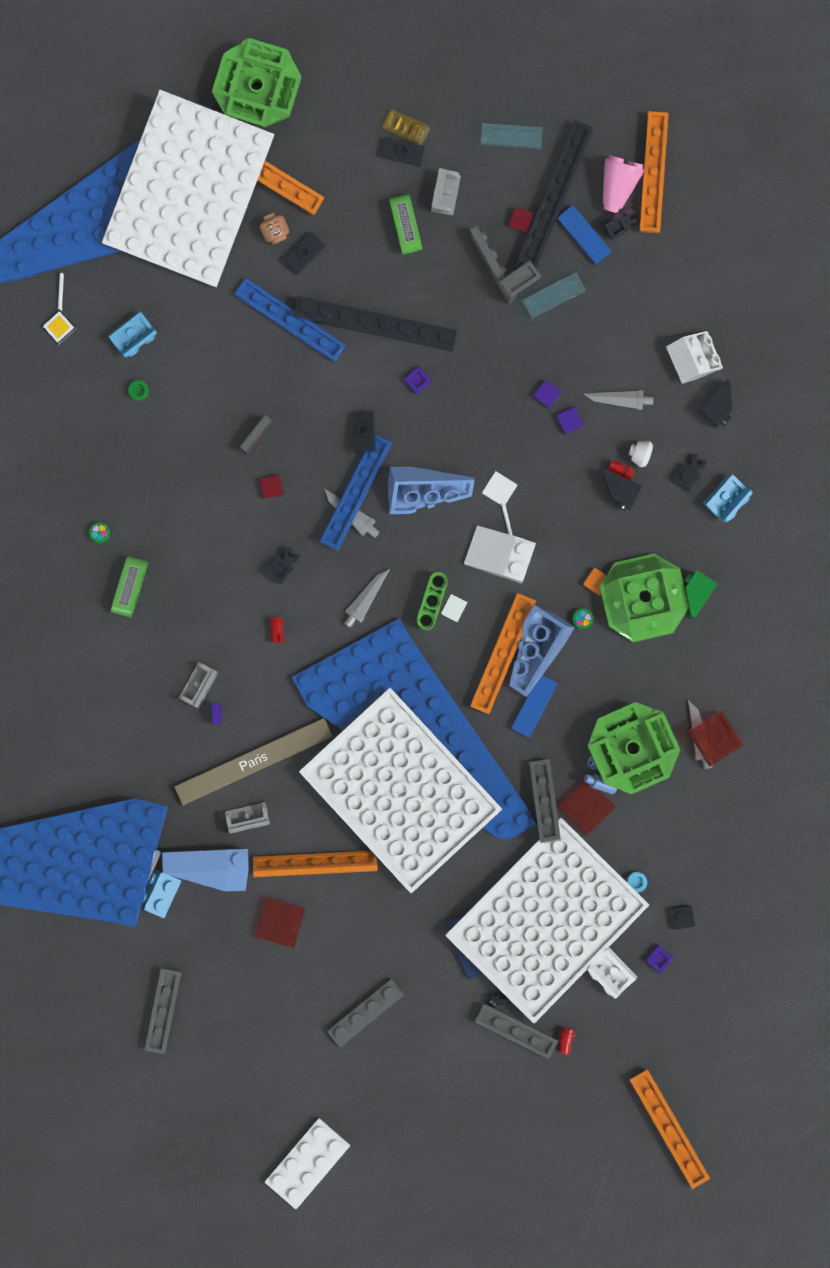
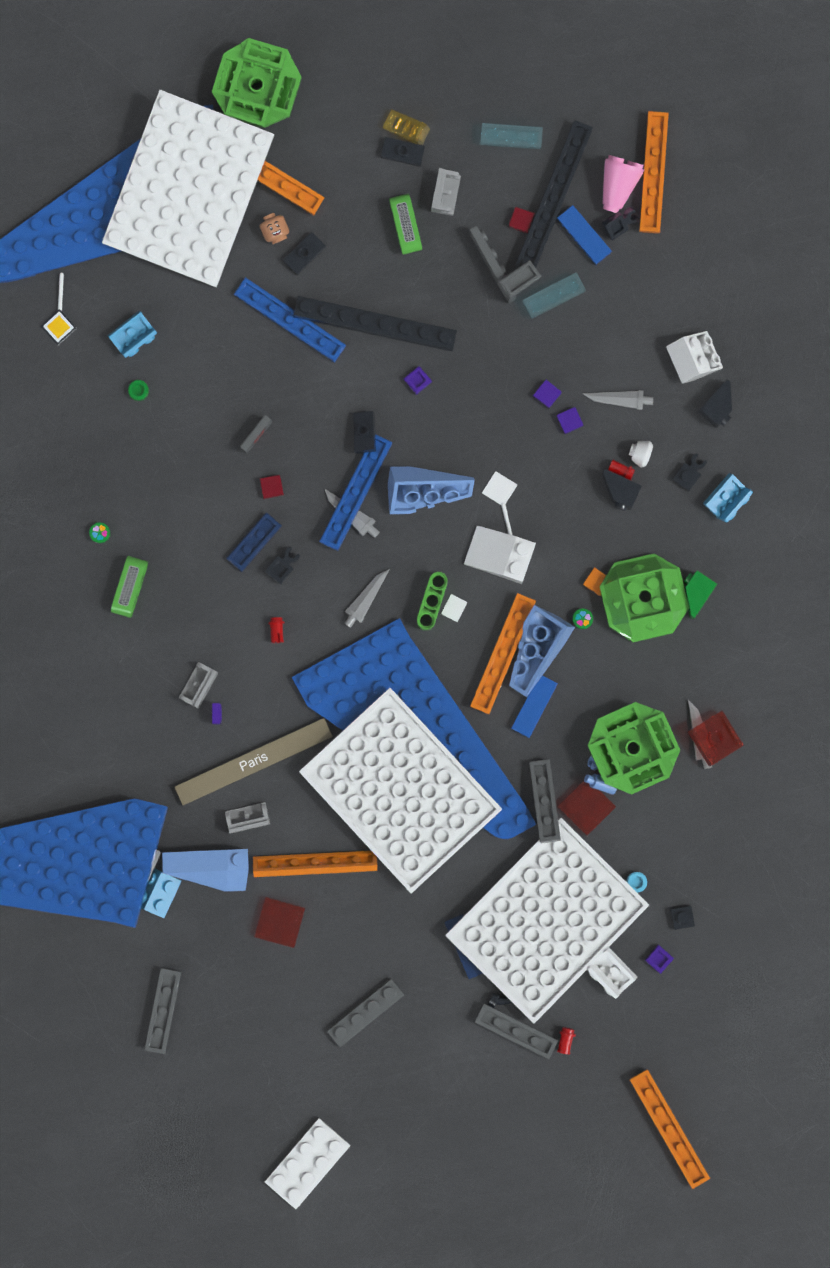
none -> dark blue tile [226,512,282,572]

